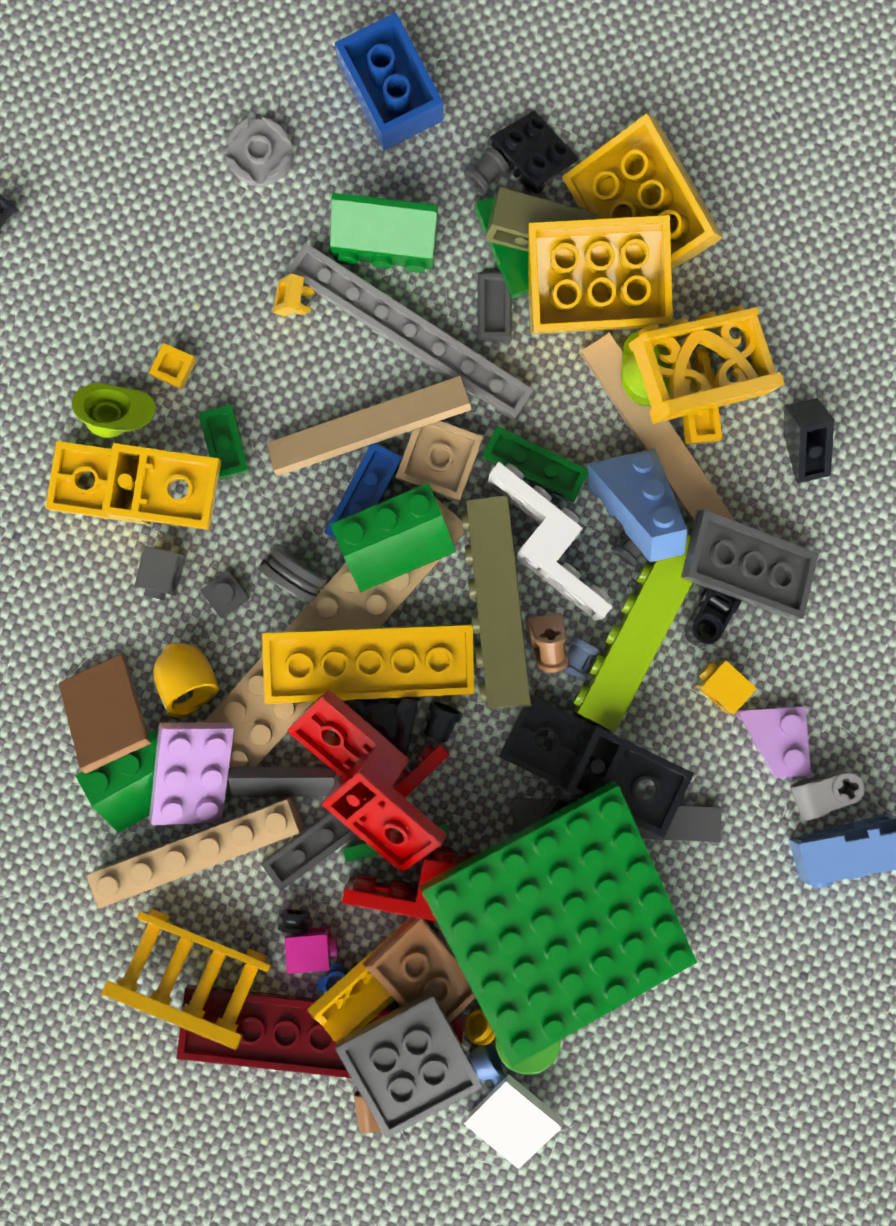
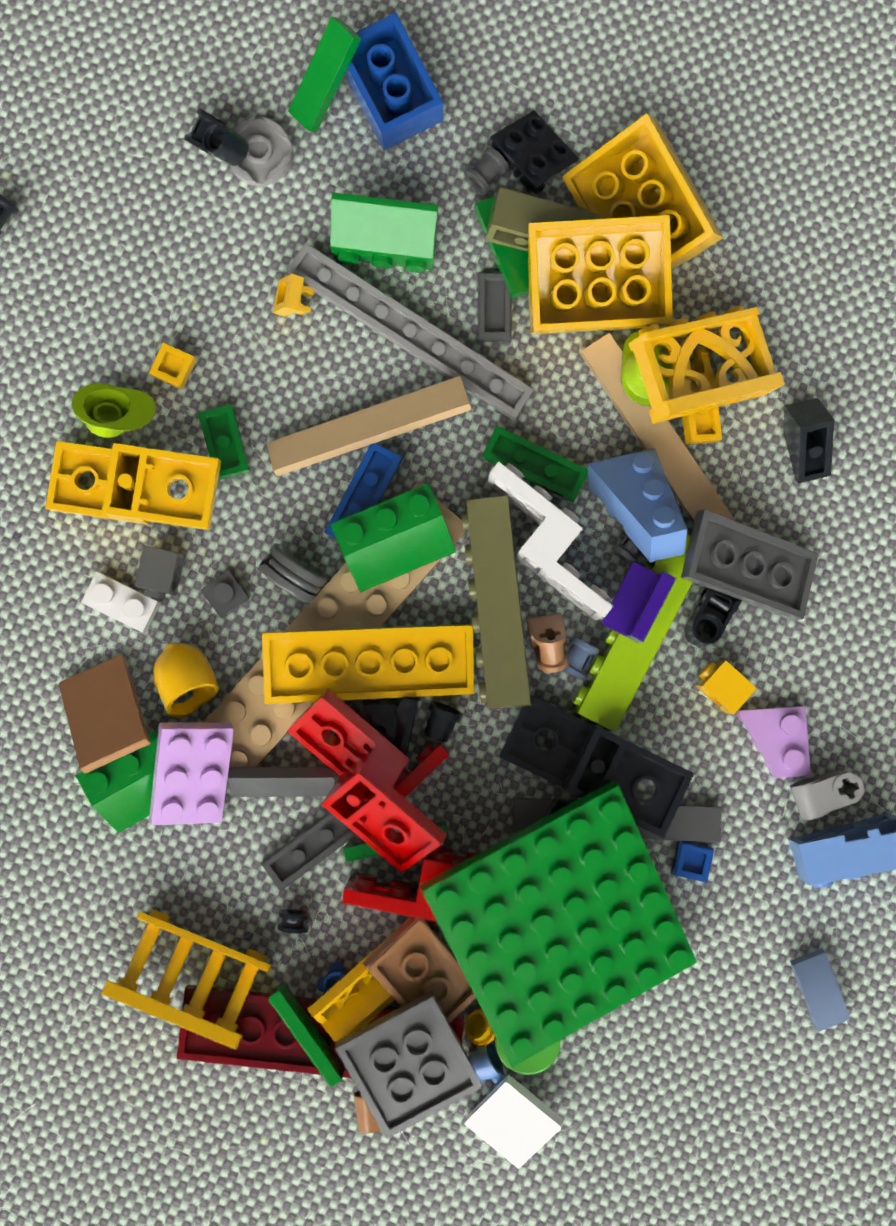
tan brick [86,796,304,909] -> none
dark pink brick [284,927,338,974] -> none
tan plate [396,421,483,502] -> none
none -> white plate [81,572,161,633]
none -> black piece [183,108,249,166]
none -> green tile [269,981,345,1087]
none -> green tile [288,16,362,132]
none -> dark purple panel [602,562,676,643]
none -> blue tile [671,841,714,883]
none -> sand blue slope [790,949,850,1032]

